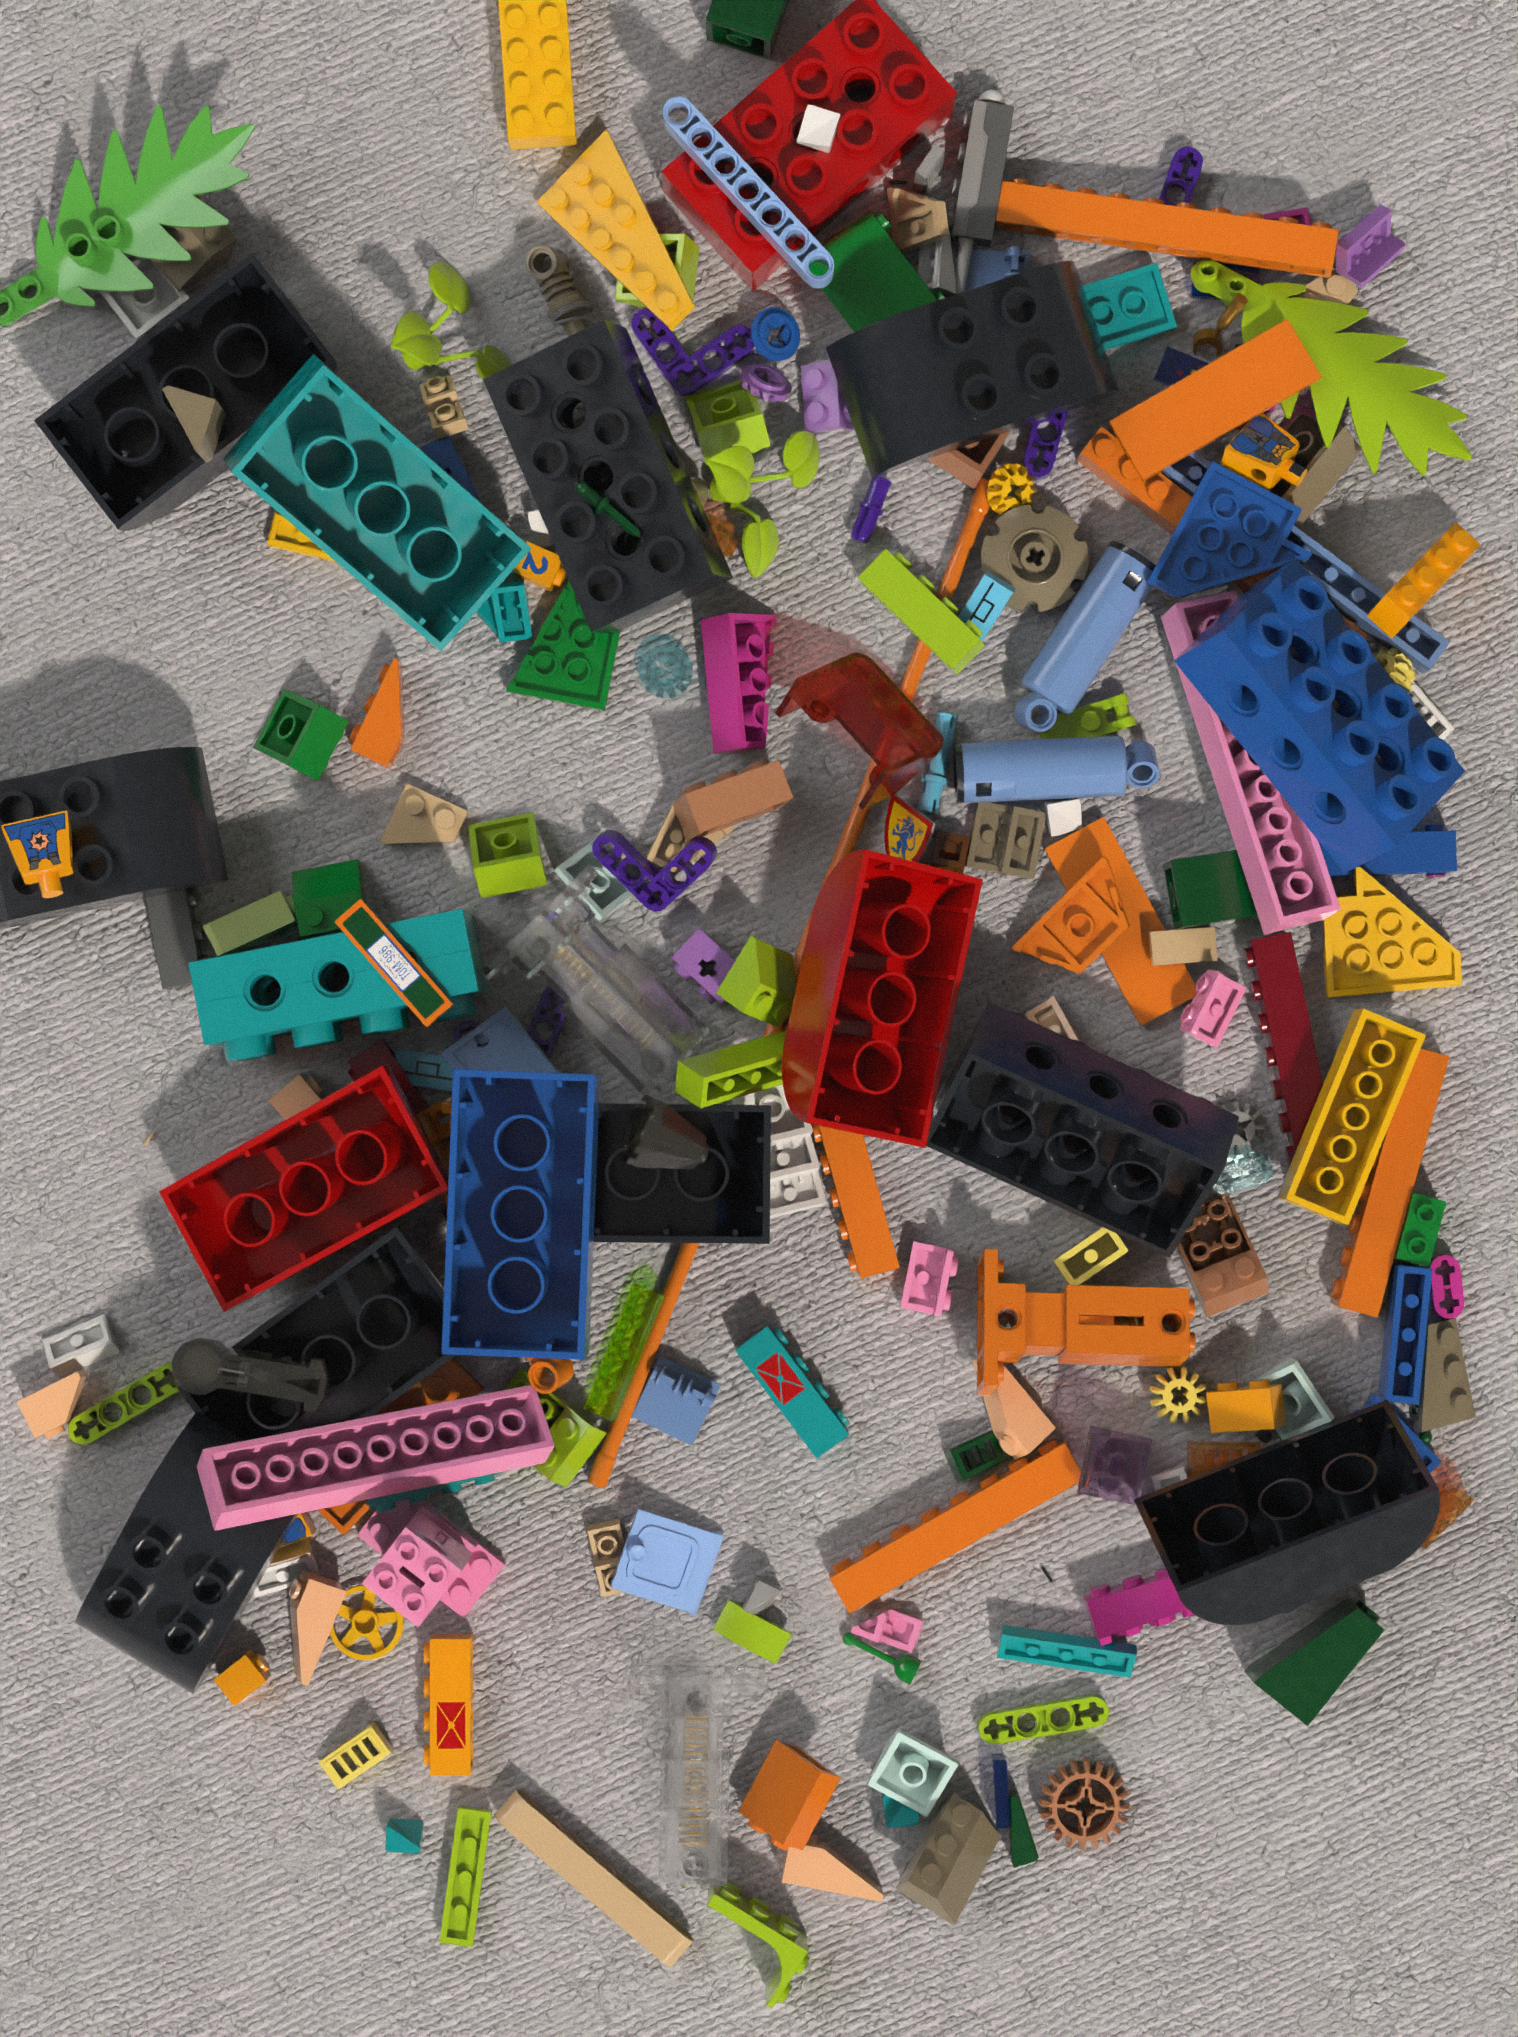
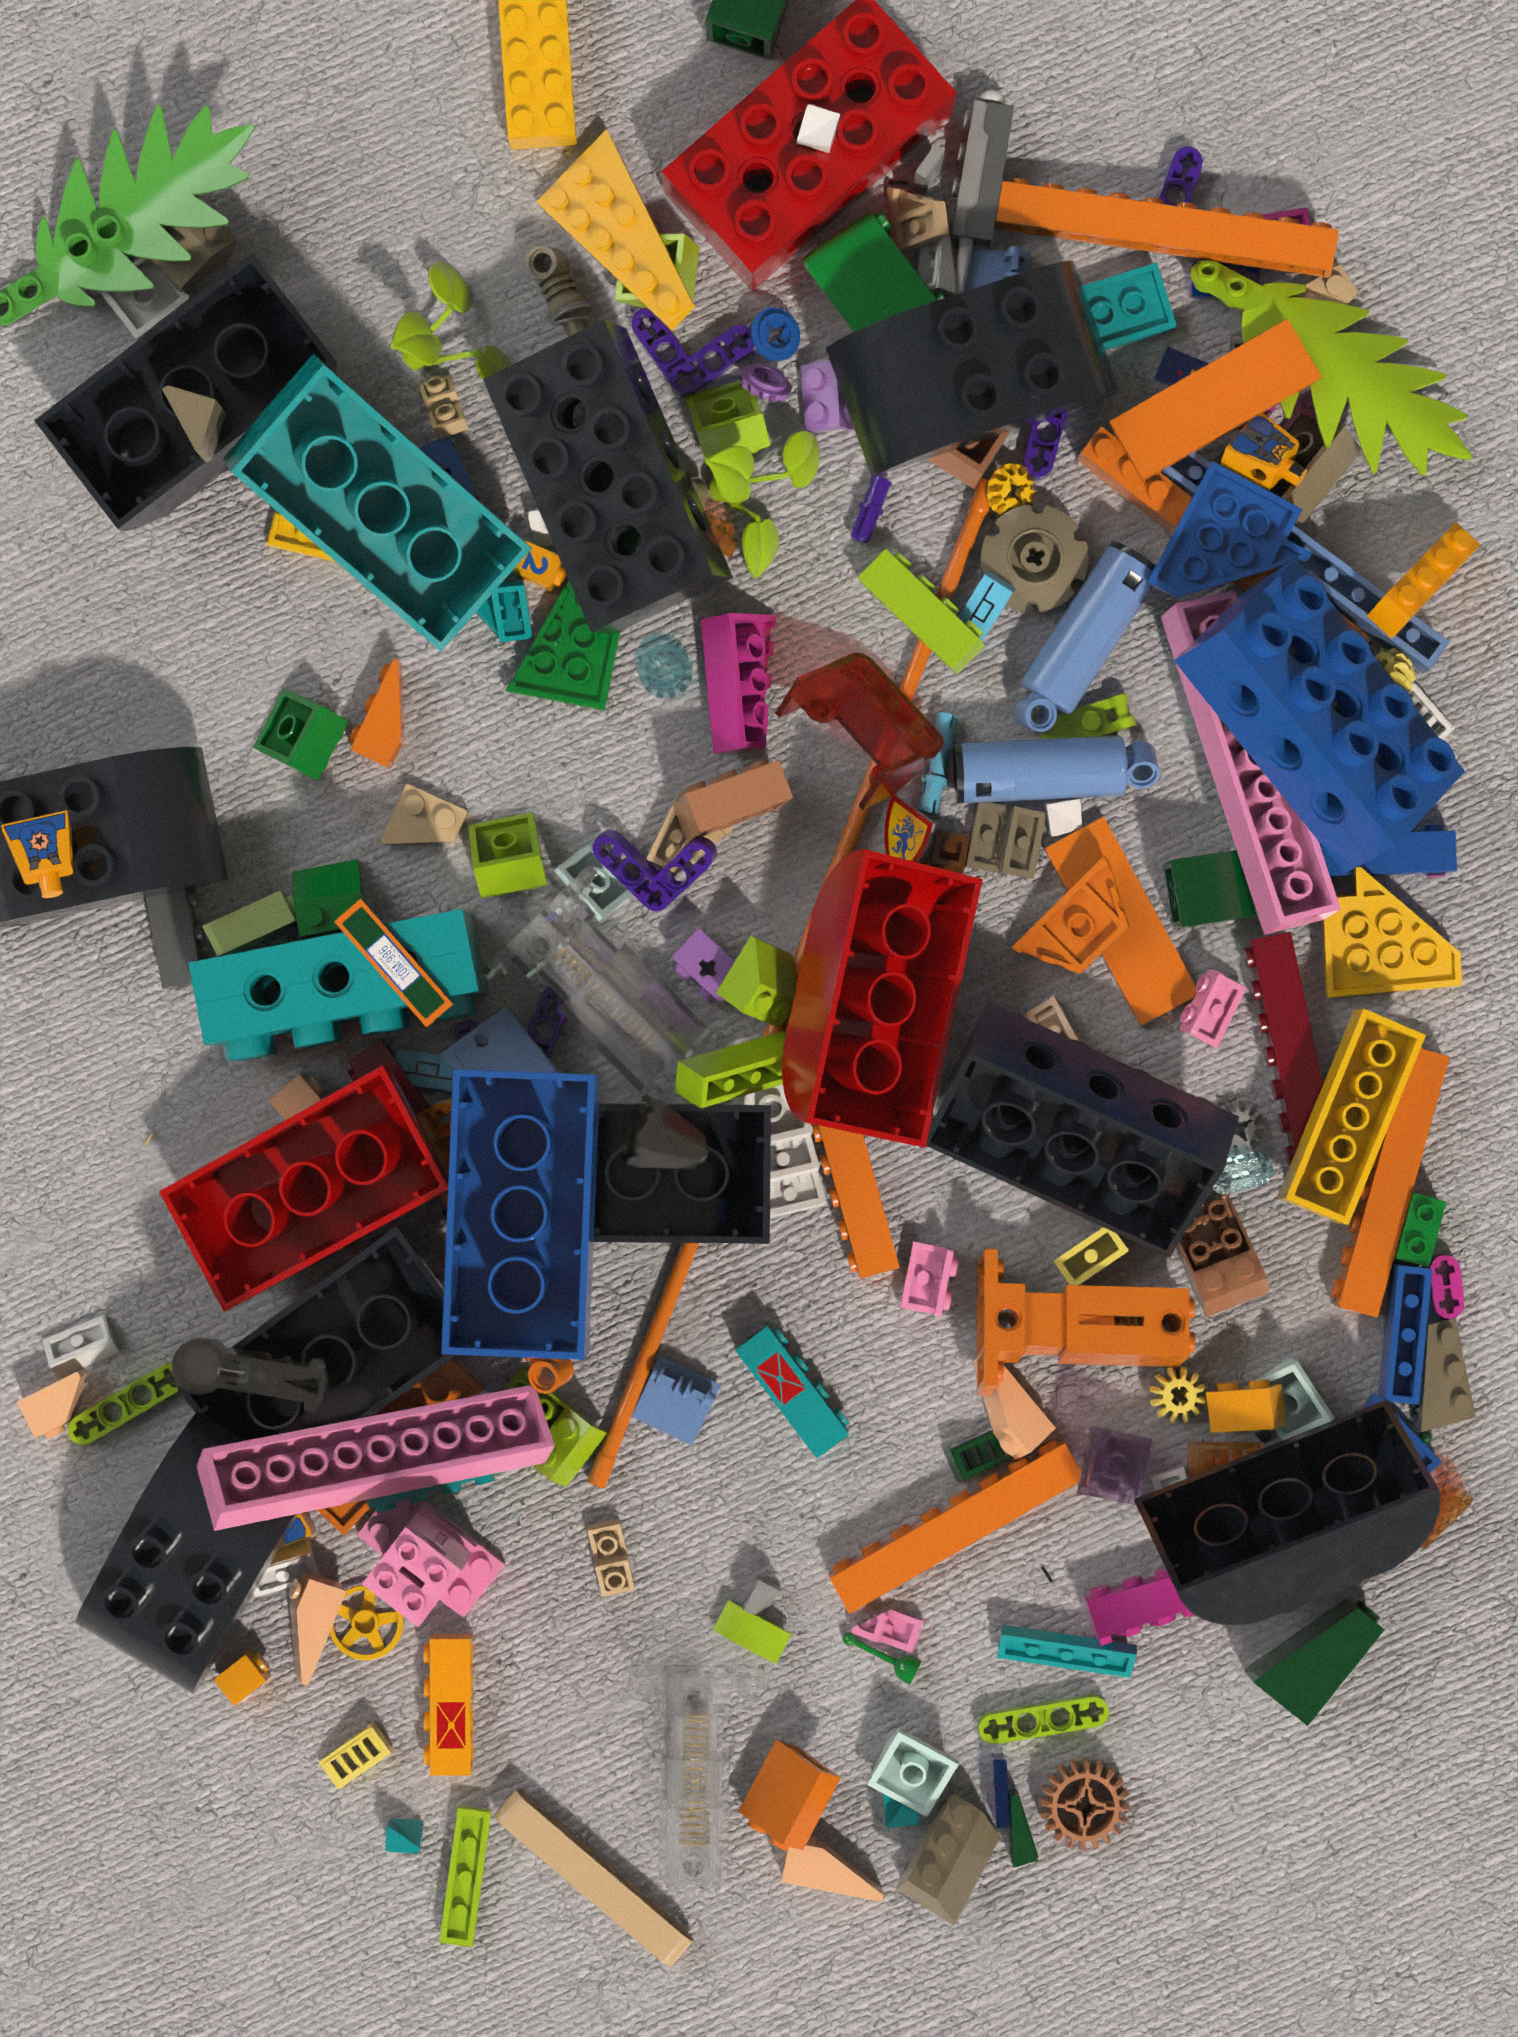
dark green piece [575,481,640,537] -> none
clear neon green tile [584,1283,665,1422] -> none
light blue container [610,1508,724,1615] -> none
light blue beam [663,96,834,289] -> none
lime bracket [707,1878,810,2009] -> none
tan slope [1149,927,1218,966] -> none
pearl gold piece [1193,294,1248,358] -> none
medium lavender bracket [1336,204,1405,287] -> none

